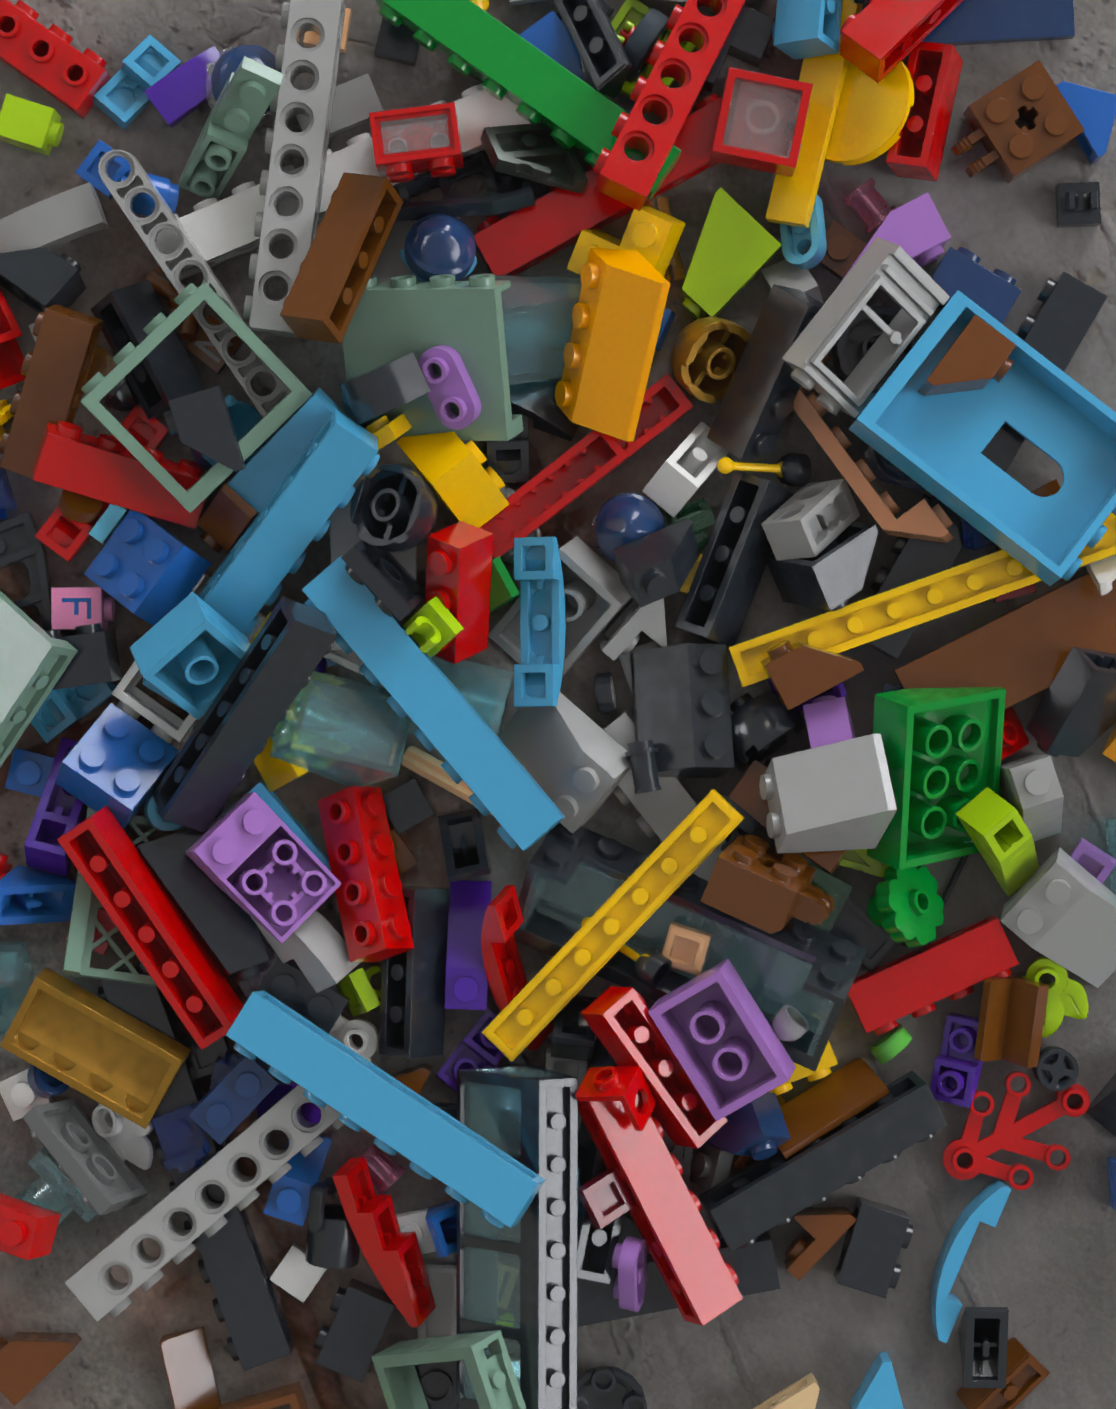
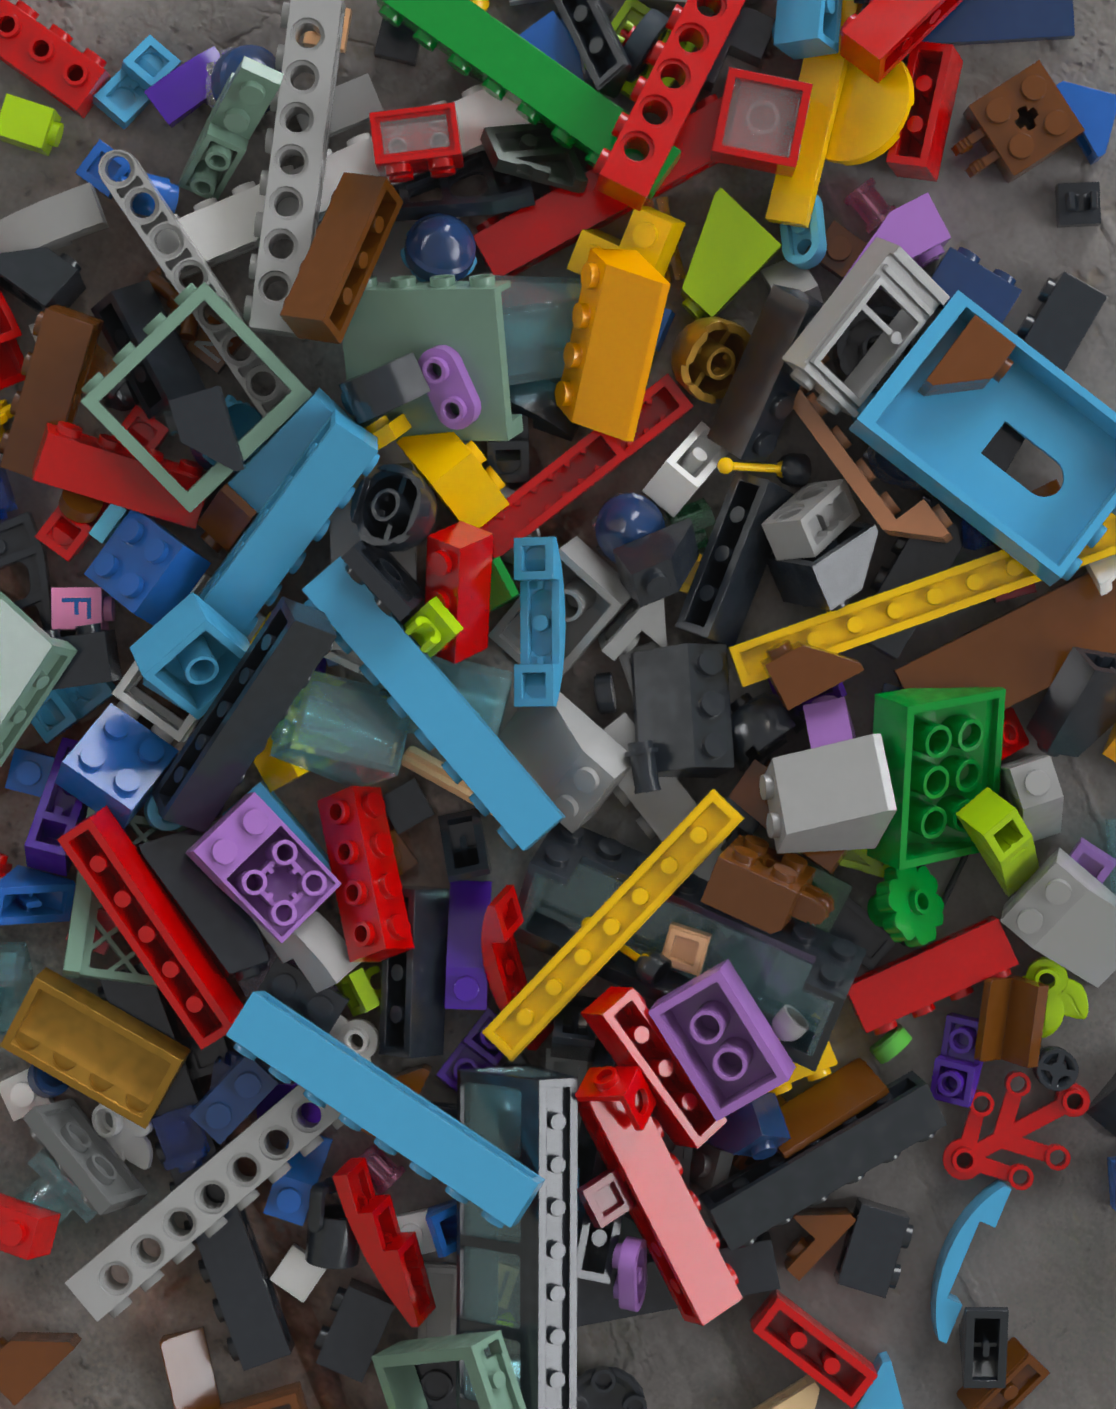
none -> red brick [749,1290,878,1409]

